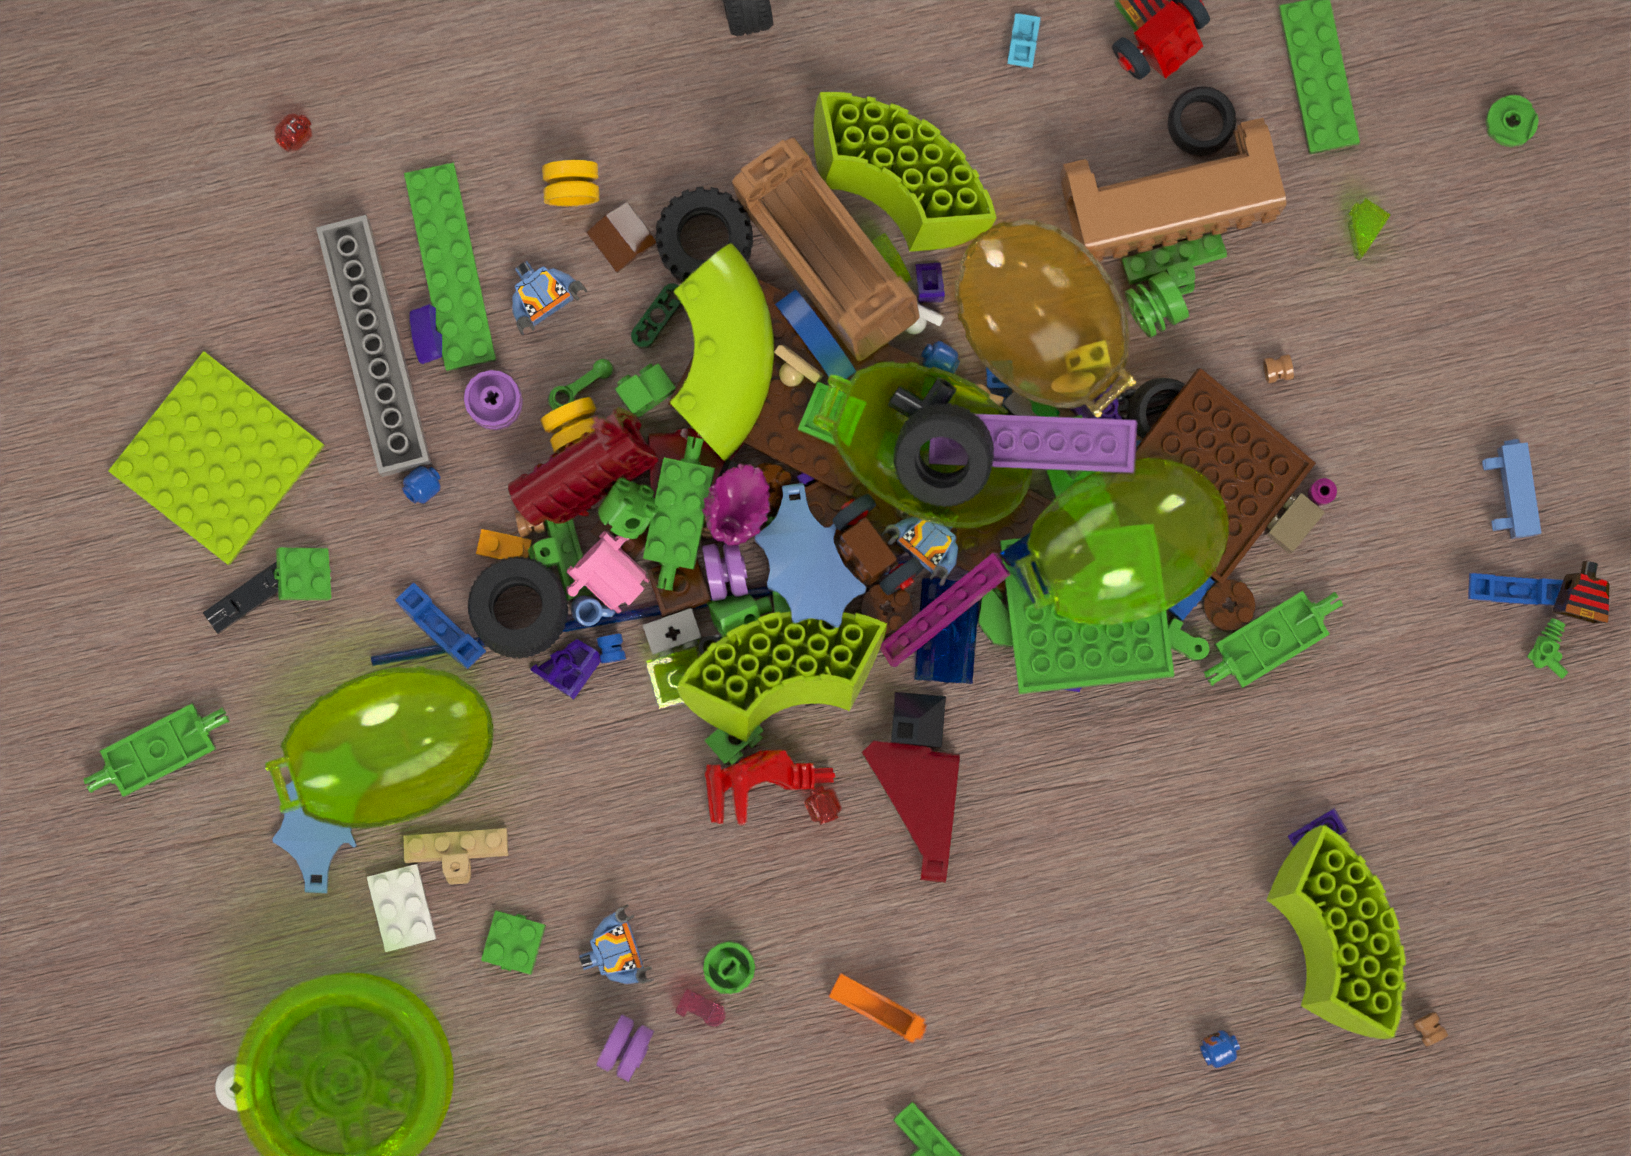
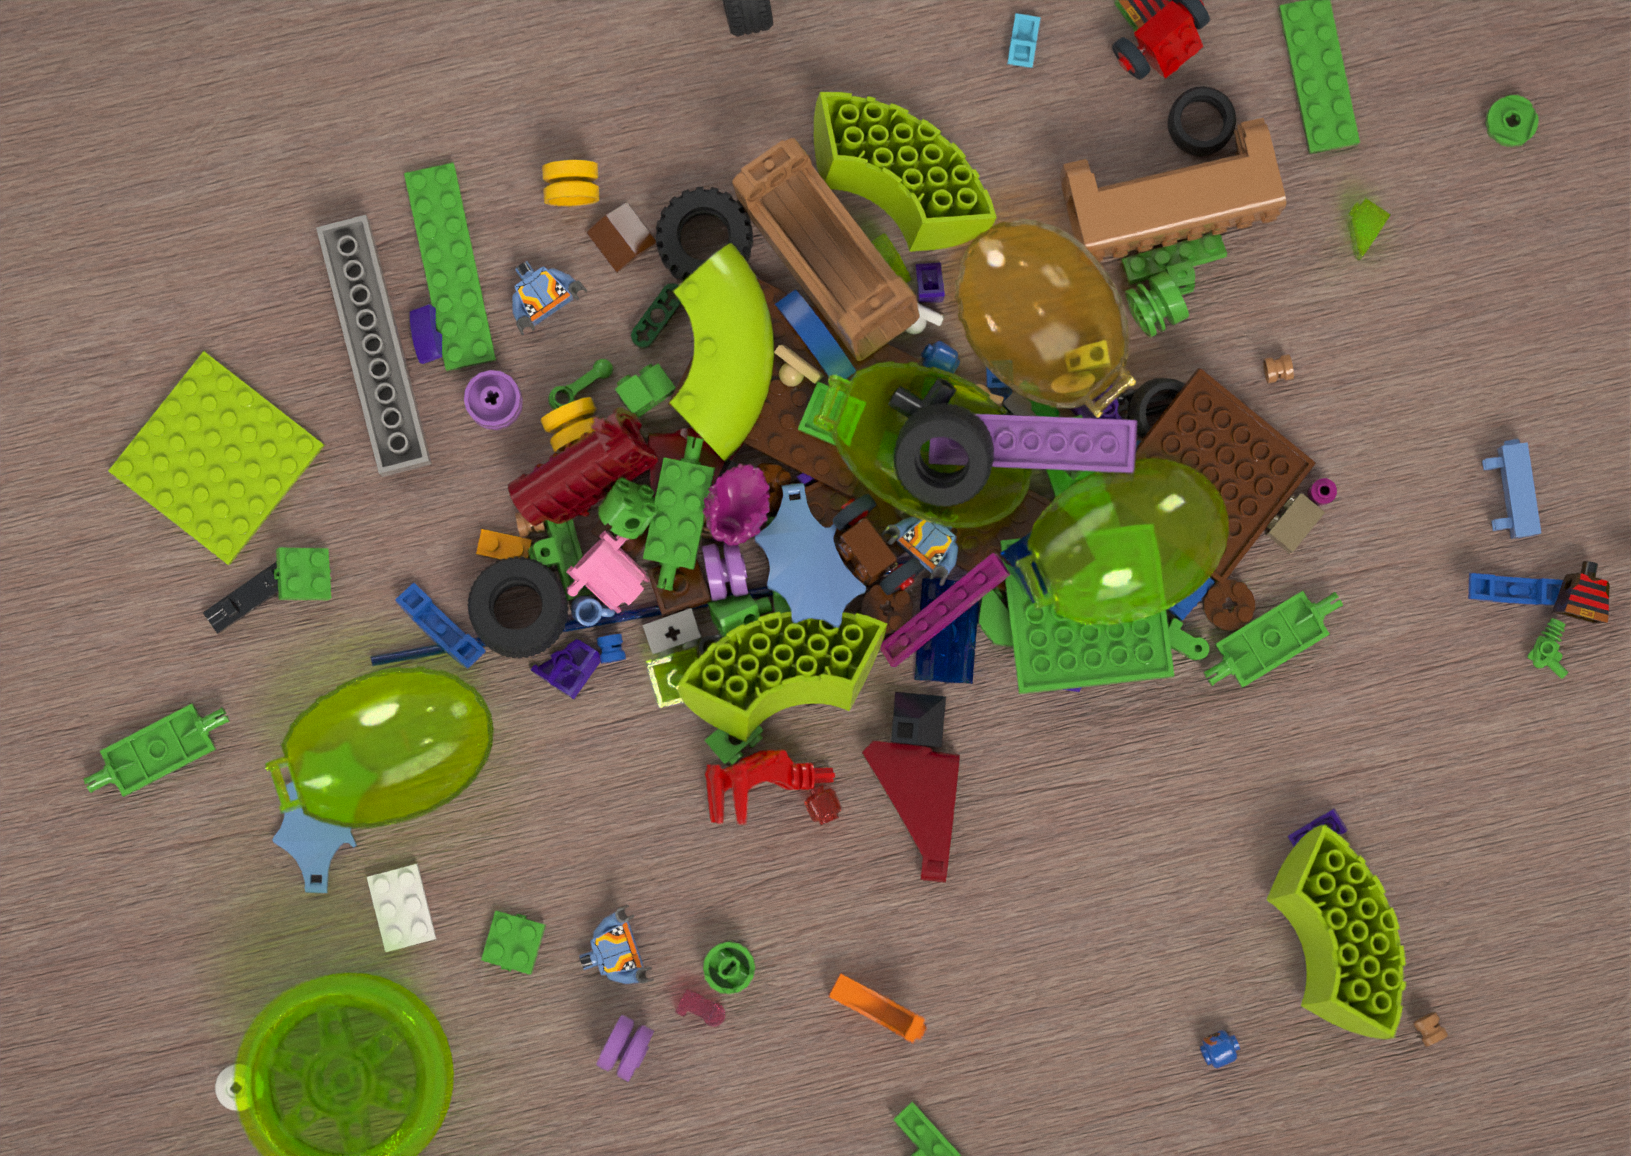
clear red head [274,113,312,151] -> none
blue head [402,466,441,504] -> none
tan plate [404,828,508,885] -> none

